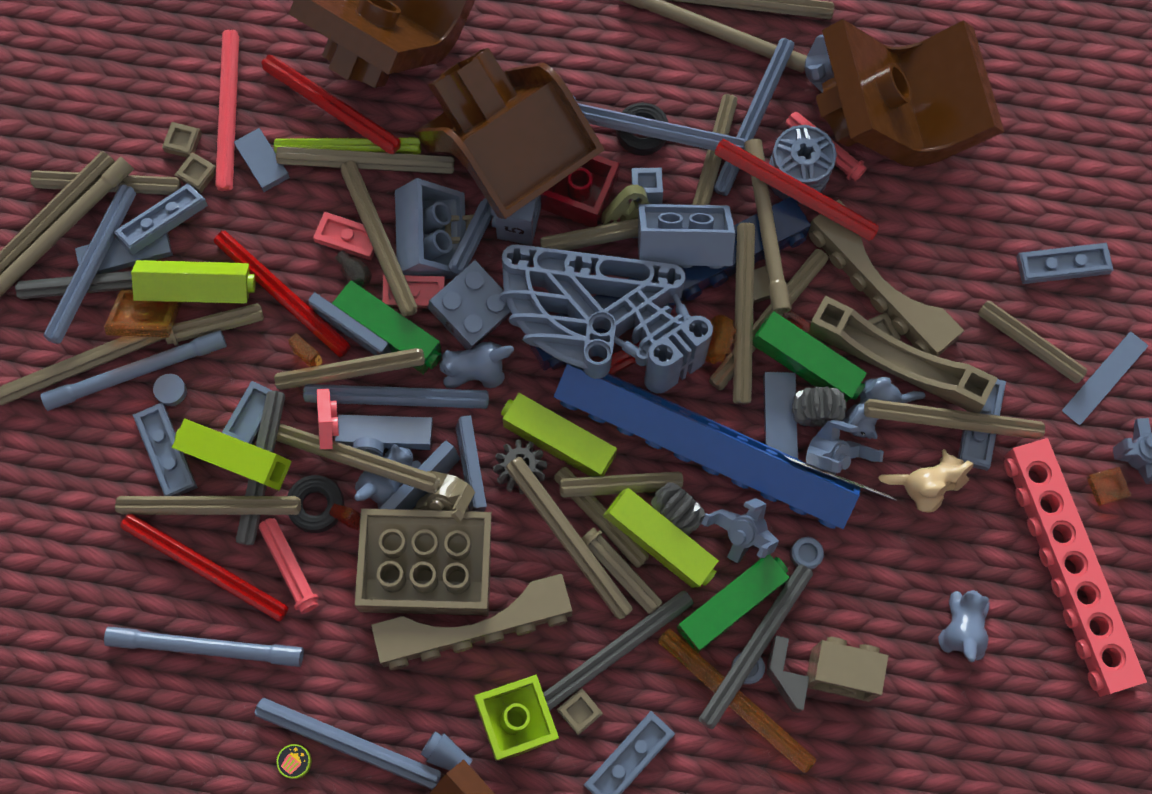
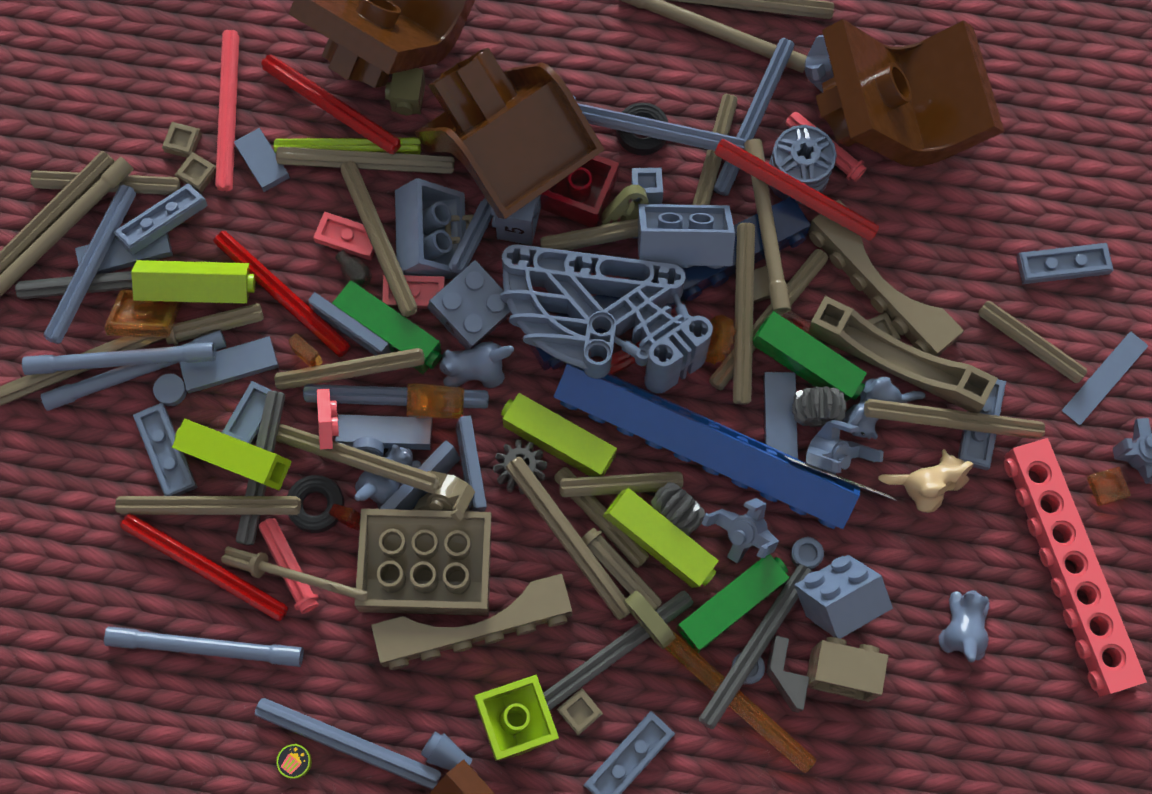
none -> sand blue piece [22,342,216,375]
none -> sand blue tile [179,336,279,393]
none -> dark tan piece [221,546,367,601]
none -> olive brick [385,68,426,115]
none -> clear orange slope [407,384,464,419]
none -> olive beam [623,591,676,649]
none -> sand blue brick [794,555,893,638]

